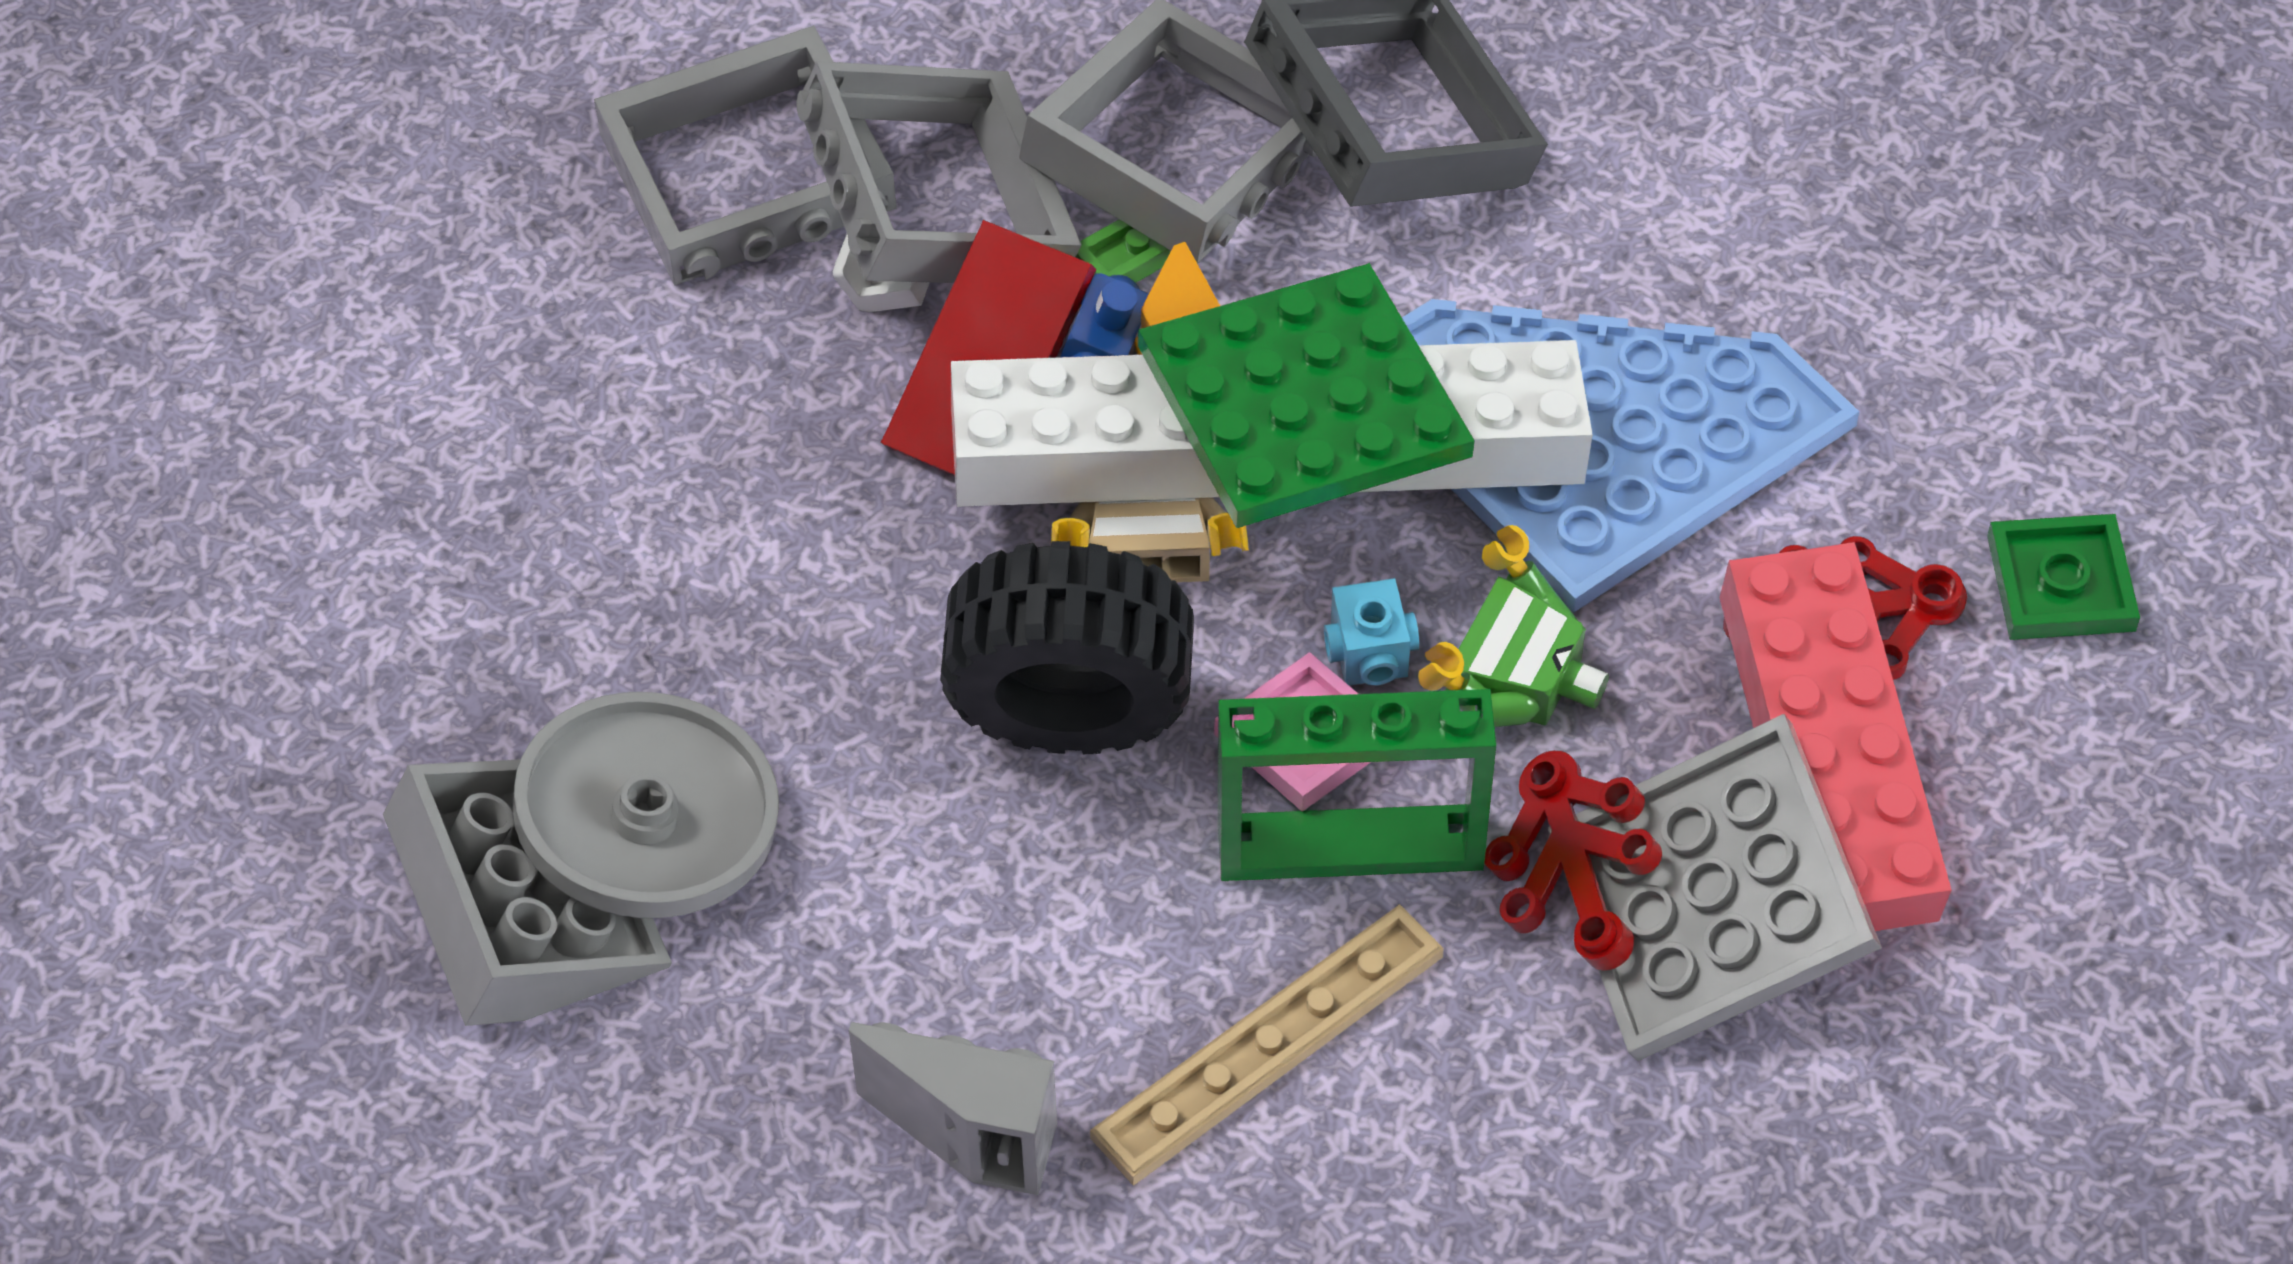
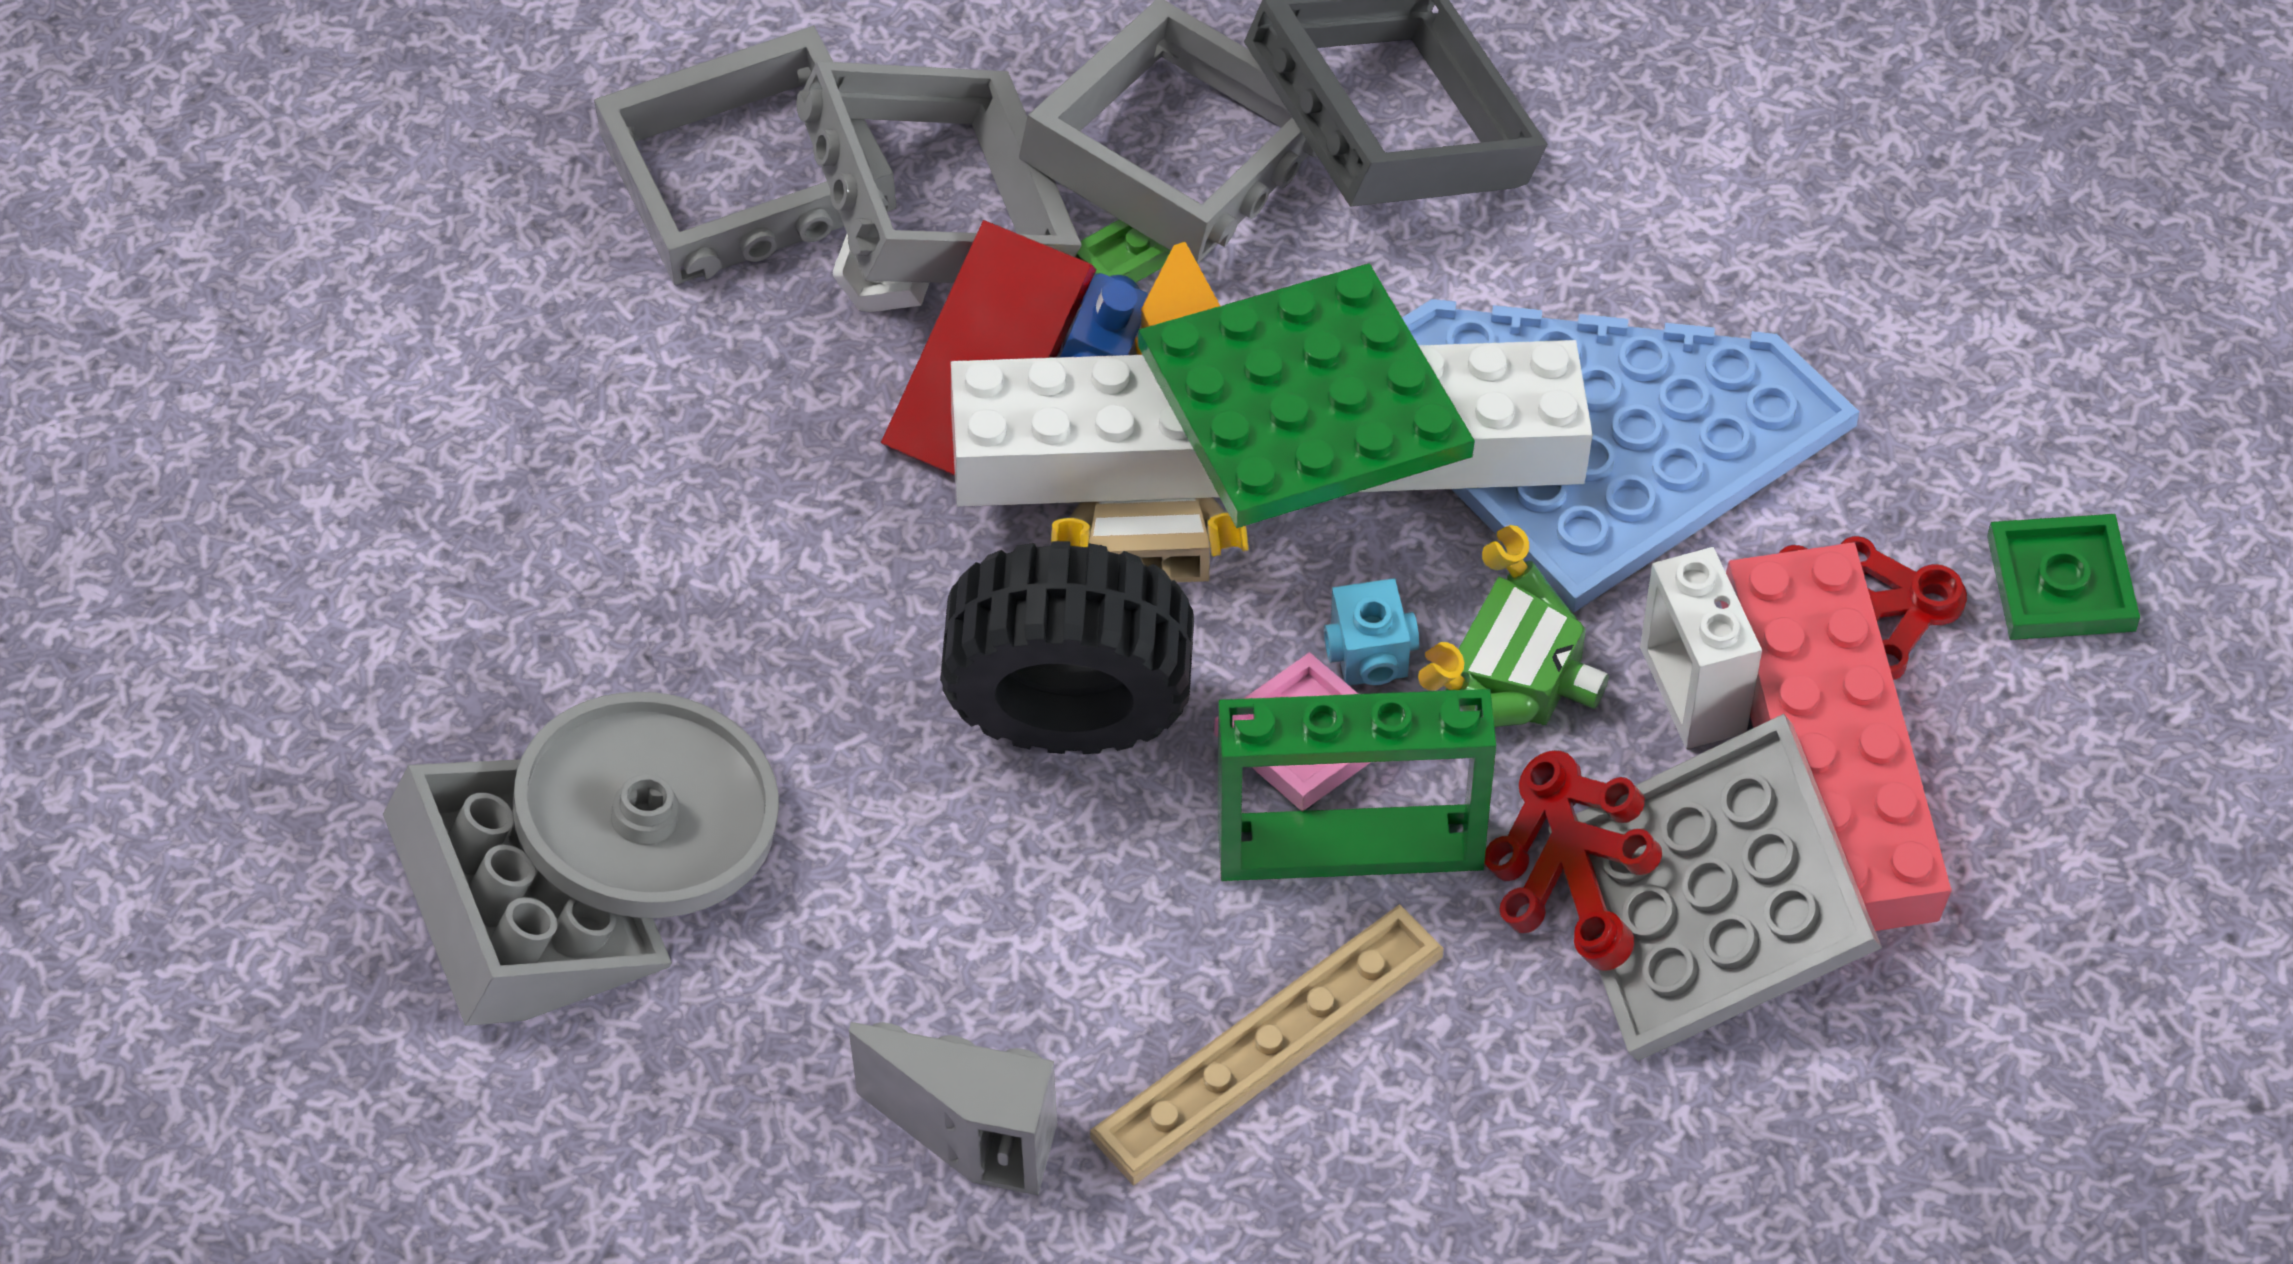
none -> white window [1640,547,1762,750]

